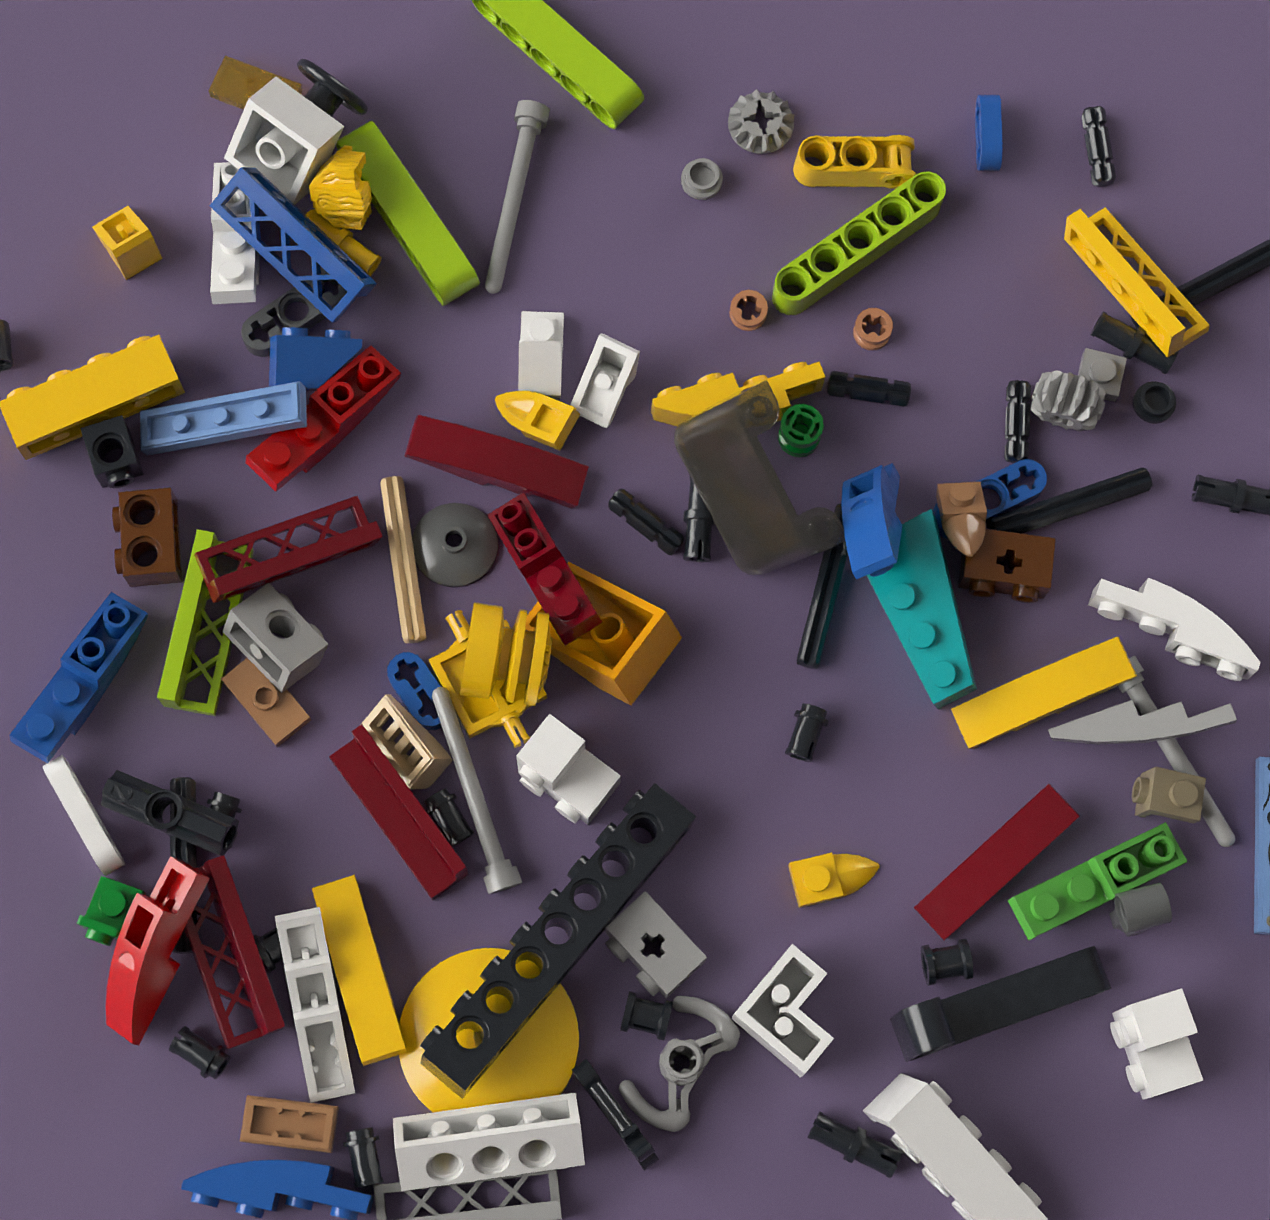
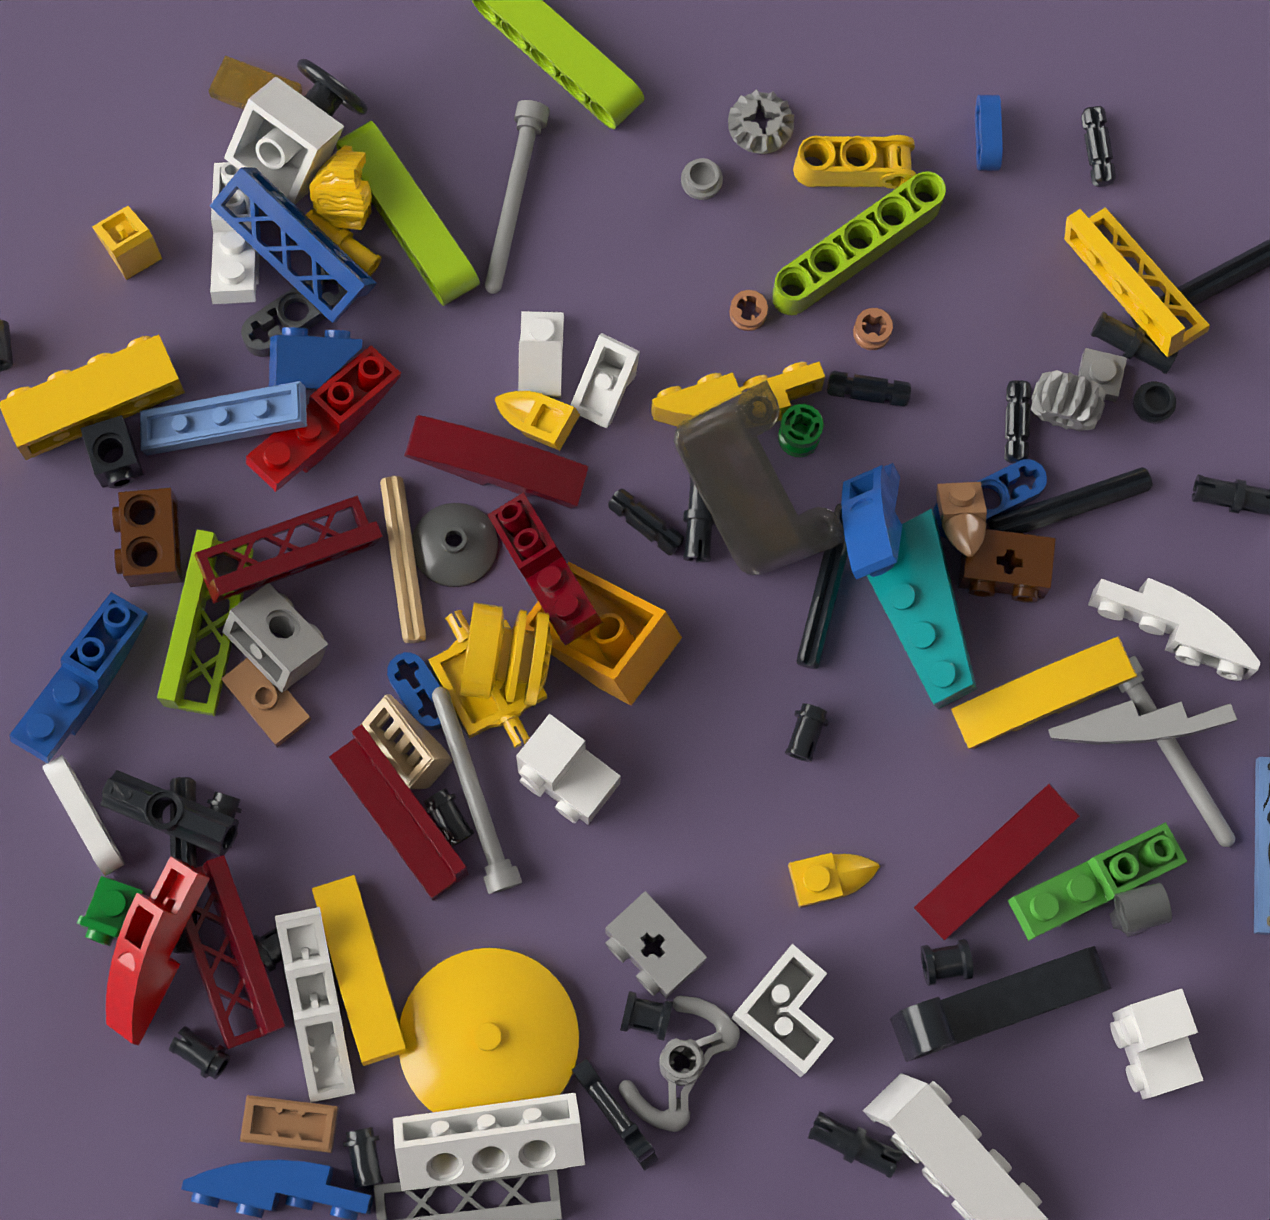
black brick [420,783,696,1099] -> none
dark tan bracket [1132,767,1206,824] -> none

